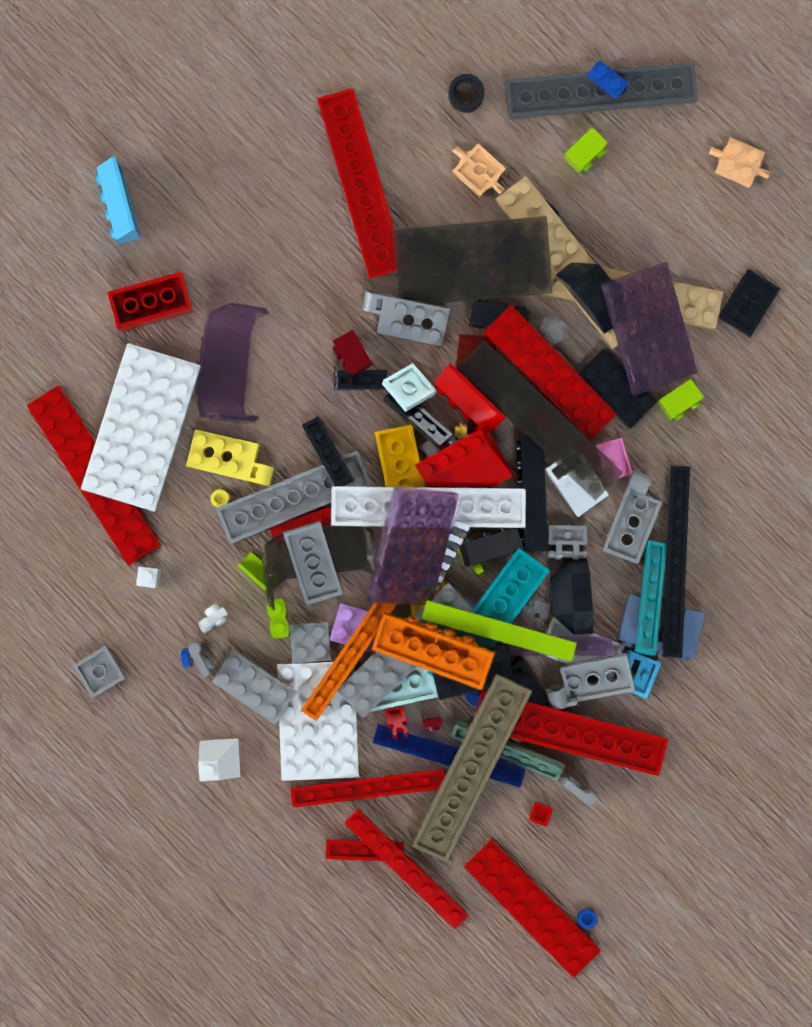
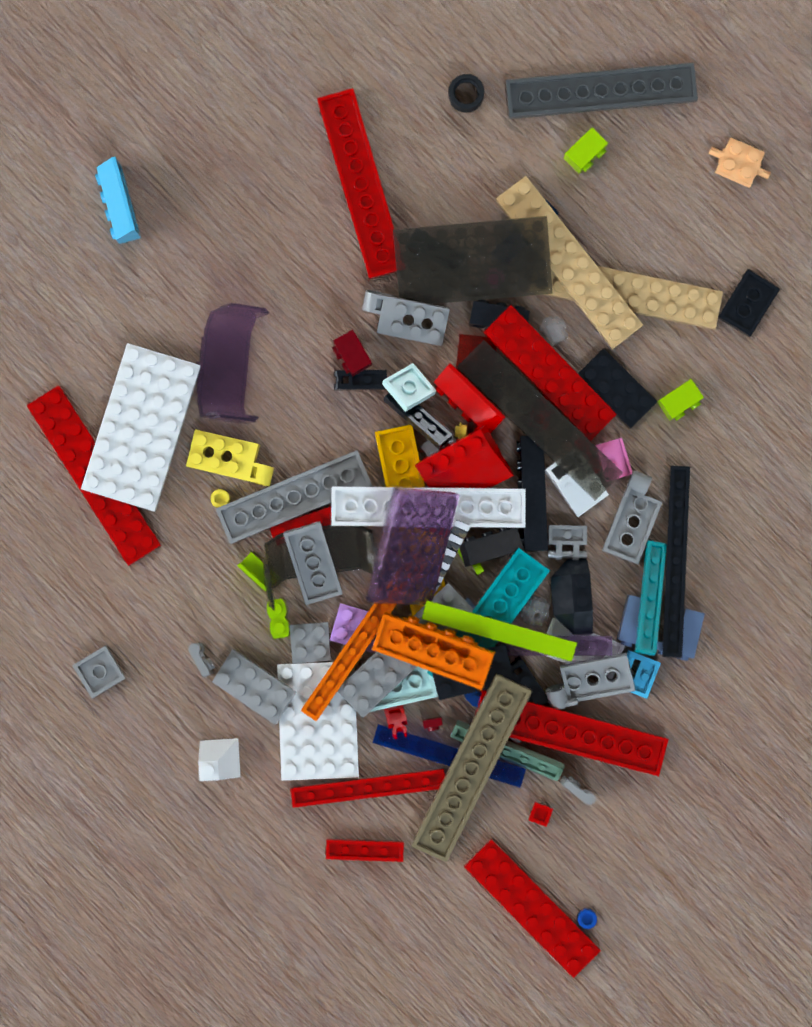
red brick [107,272,194,332] -> none
white brick [136,567,161,588] -> none
blue tile [181,648,193,668] -> none
white plate [198,603,228,634] -> none
black plate [302,416,354,487] -> none
red plate [344,808,469,929] -> none
light nougat plate [452,143,506,197] -> none
black wedge [556,263,623,334] -> none
blue plate [587,60,629,100] -> none
clear purple plate [601,262,698,395] -> none

